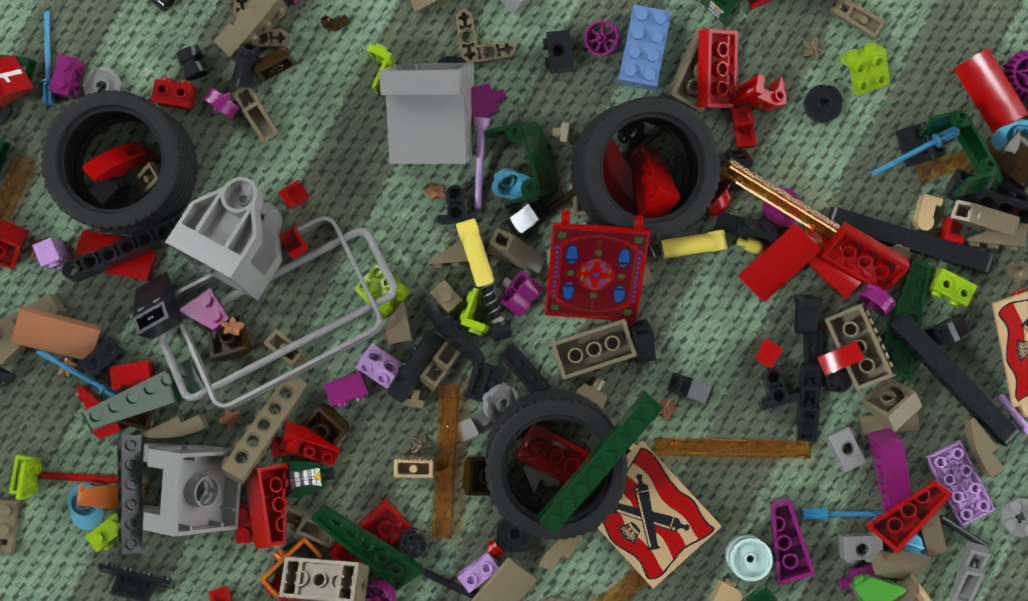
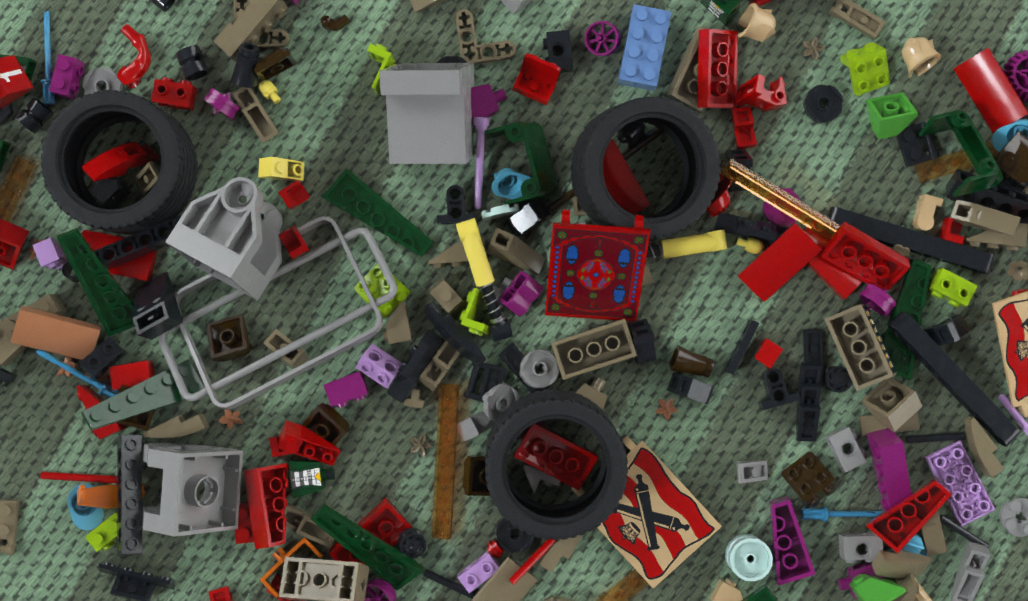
lime bracket [9,454,42,501] -> none
magenta wing [179,289,230,332] -> none
nougat plant [220,317,245,336] -> none
dark tan brick [220,377,308,485] -> none
tan brick [394,455,435,479] -> none
nougat plant [423,182,445,201] -> none
dark green brick [538,391,664,534] -> none
dark tan tile [552,122,574,145] -> none
red wedge [630,143,681,218] -> none
clear orange tile [654,438,812,459] -> none
black tile [793,294,822,334] -> none
red slope [817,341,865,376] -> none
dark azure piece [871,126,960,176] -> none
none -> black wheel [15,97,54,134]
none -> dark green wing [57,228,135,337]
none -> red piece [117,24,151,89]
none -> light yellow slope [258,157,304,181]
none -> light yellow cylinder [259,80,281,104]
none -> dark green wing [322,168,434,257]
none -> light aqua tile [481,203,520,221]
none -> red axle [508,538,557,585]
none -> red bracket [512,53,561,105]
none -> light grey plate [519,350,559,389]
none -> dark brown plant [670,345,714,377]
none -> black tile [724,320,759,375]
none -> light grey slope [736,460,768,484]
none -> tan helmet [737,3,776,42]
none -> dark brown bracket [781,452,838,508]
none -> bright green slope [866,92,918,139]
none -> tan helmet [902,37,942,78]
none -> black bar [906,432,965,443]

